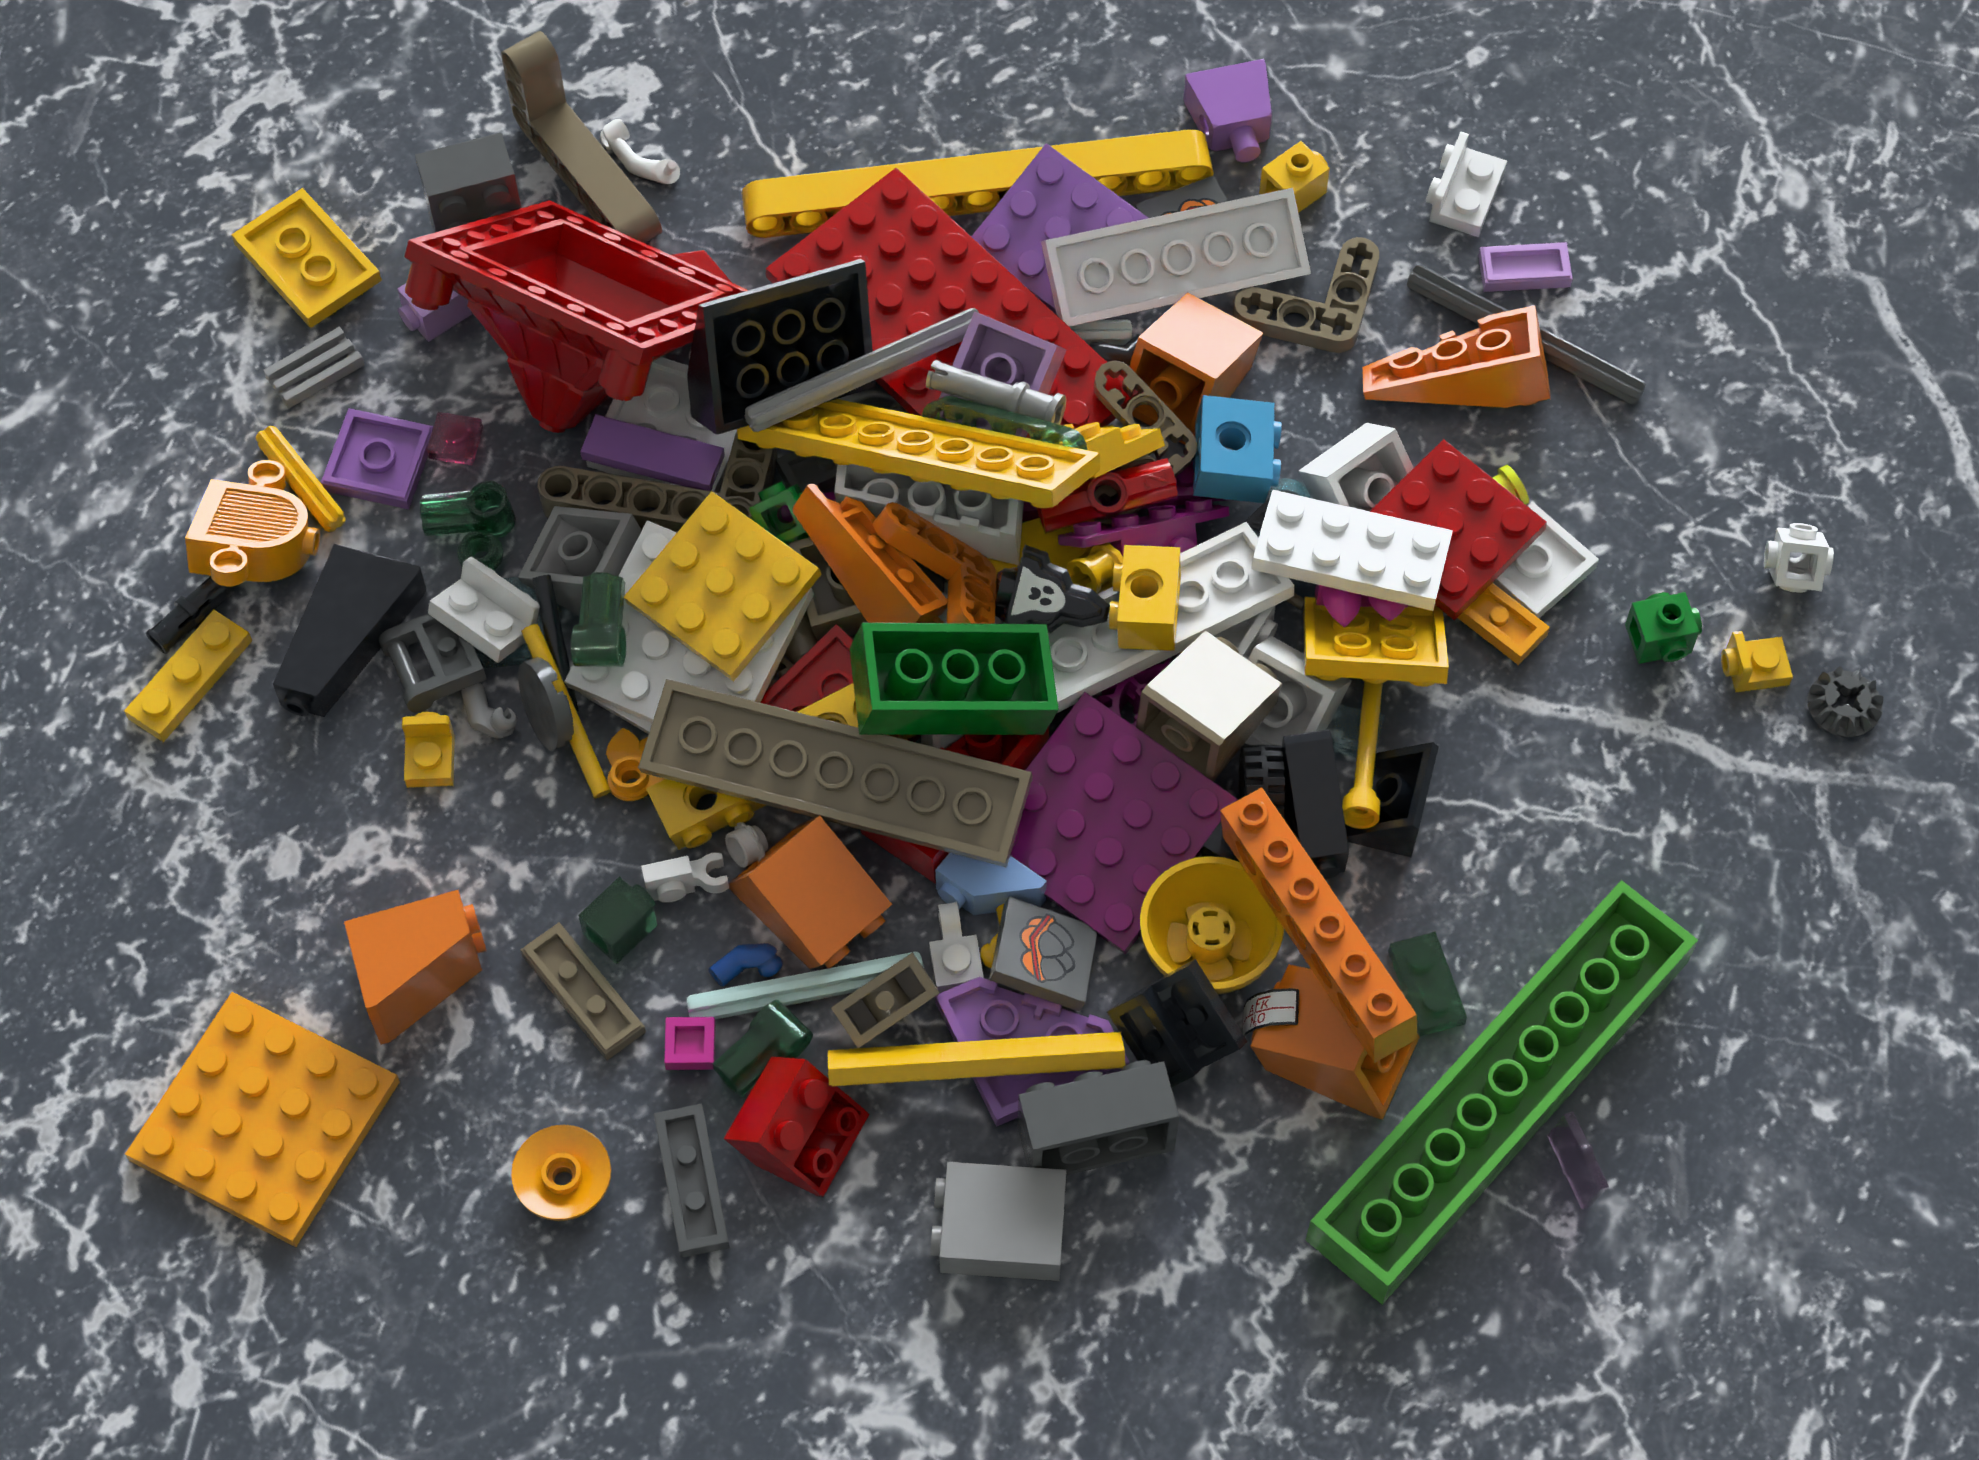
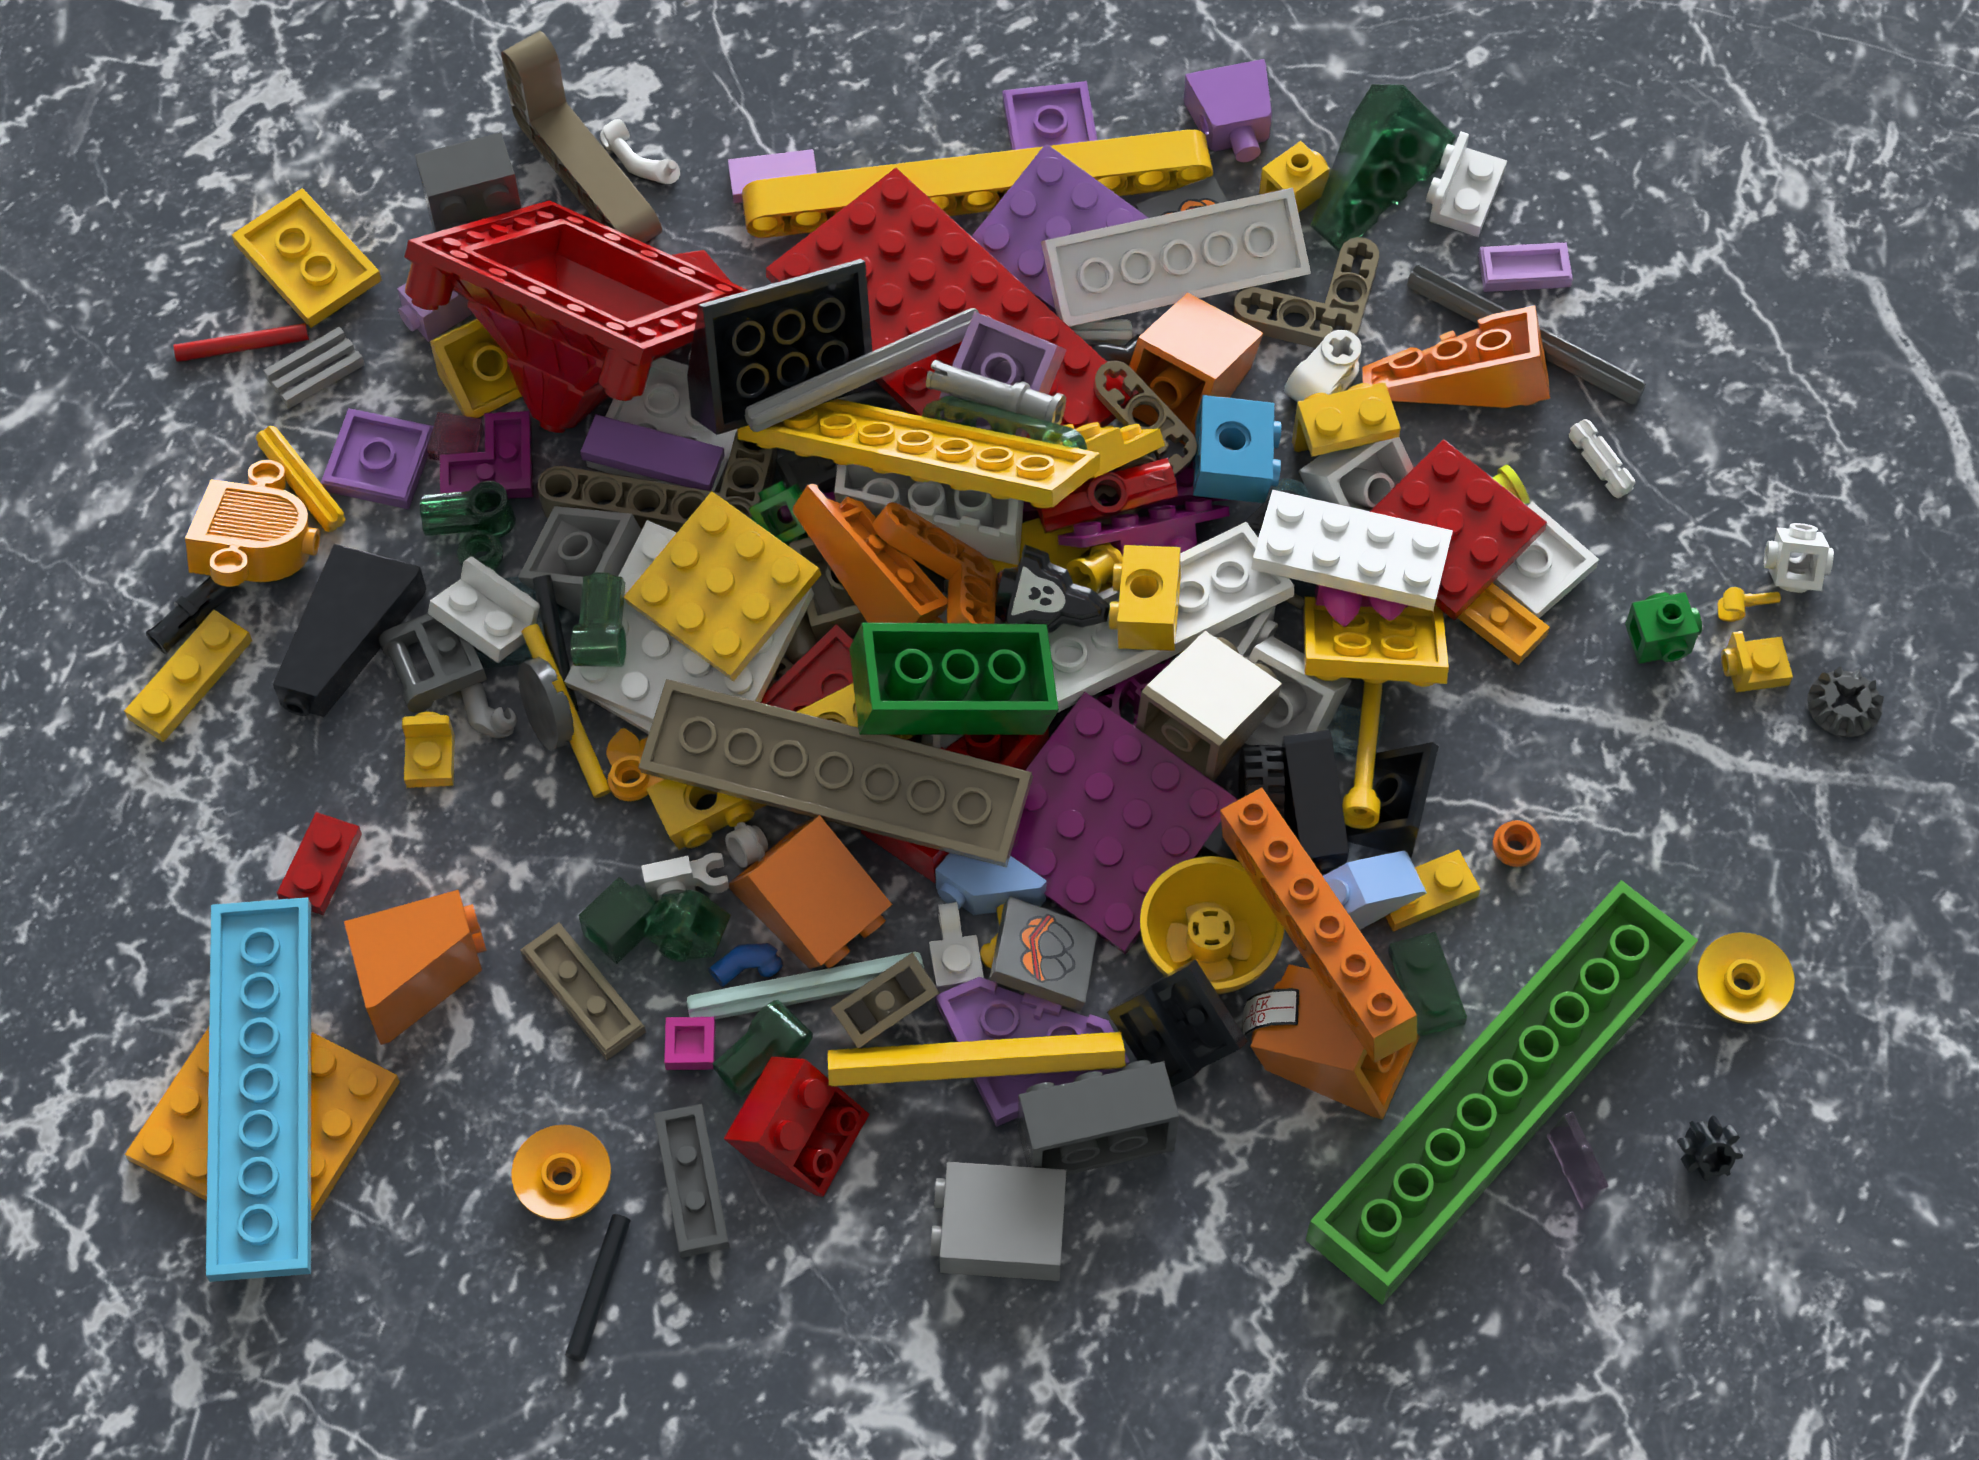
none -> red bar [173,323,309,362]
none -> medium azure plate [206,897,311,1282]
none -> red plate [277,812,362,915]
none -> yellow slope [430,319,522,422]
none -> magenta plate [440,411,533,503]
none -> black bar [565,1214,631,1362]
none -> clear green brick [645,890,731,962]
none -> lavender tile [728,149,817,203]
none -> medium lavender tile [1002,81,1097,150]
none -> white piece [1284,330,1361,402]
none -> yellow bracket [1292,382,1401,457]
none -> clear green wedge [1310,84,1457,252]
none -> light blue slope [1323,850,1427,930]
none -> yellow plate [1385,850,1481,932]
none -> orange plate [1492,820,1541,867]
none -> white axle [1569,419,1635,498]
none -> black gear [1677,1116,1743,1181]
none -> yellow dish [1697,932,1795,1024]
none -> yellow hand [1718,587,1781,622]

